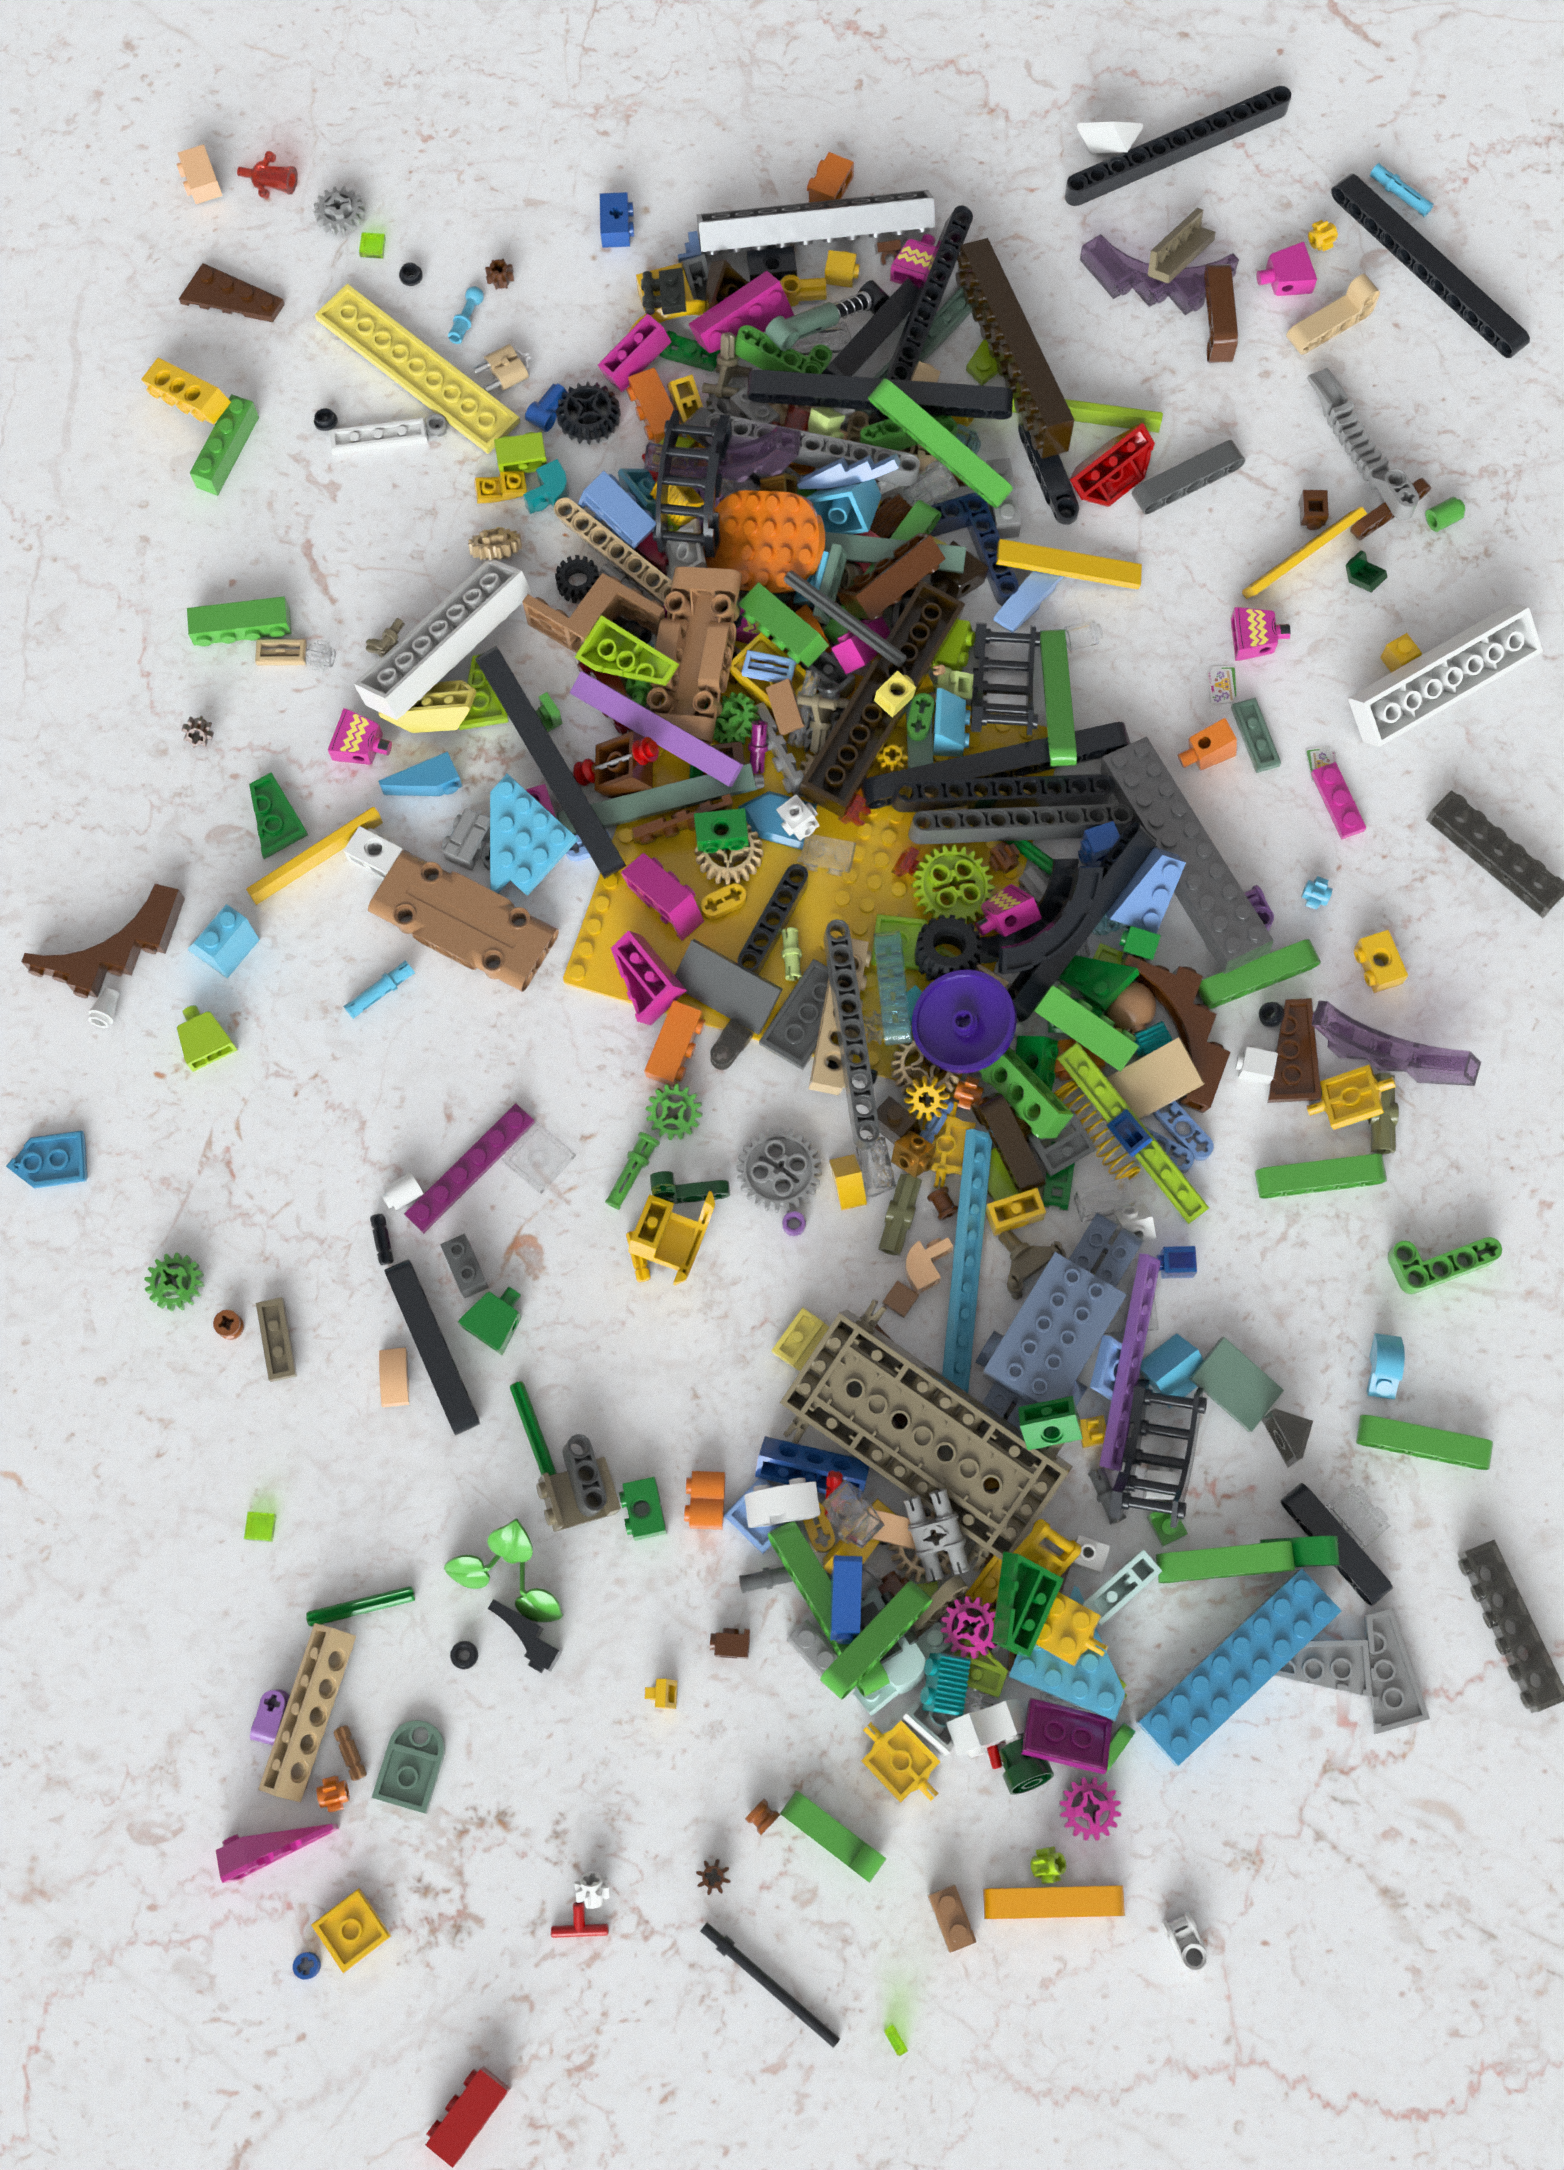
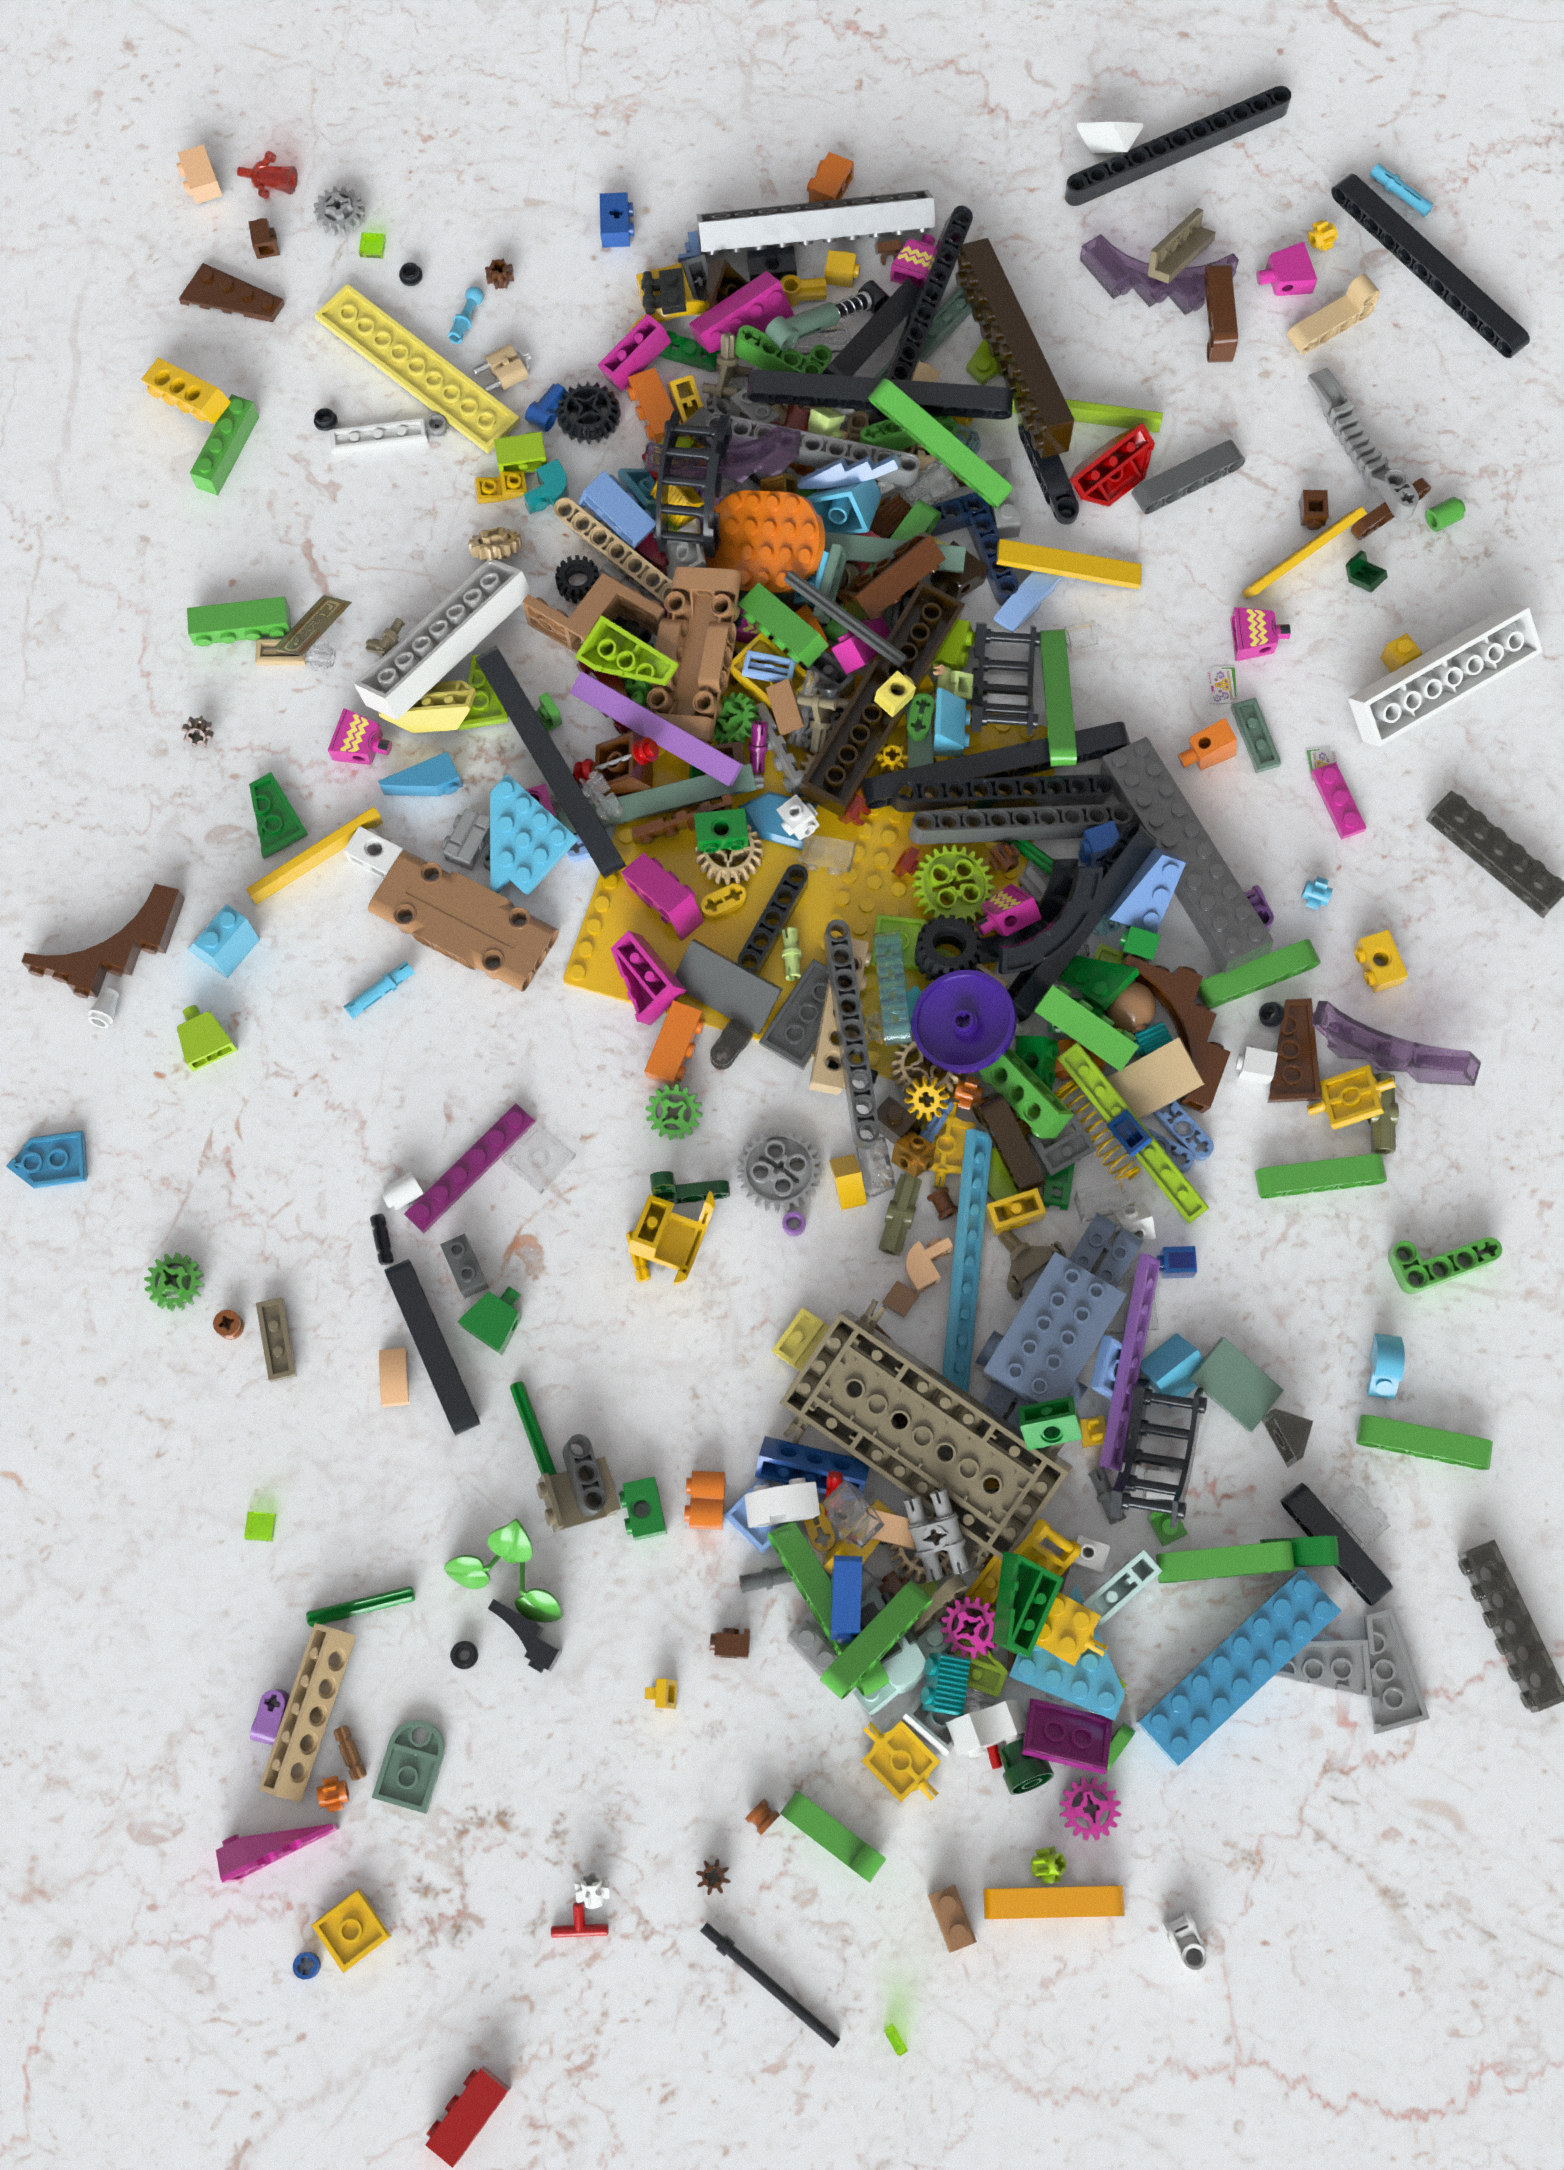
bright green pin [605,1132,660,1210] -> none
none -> reddish brown brick [248,218,280,259]
none -> dark tan sticker [274,595,352,656]
none -> clear hinge [579,770,624,823]

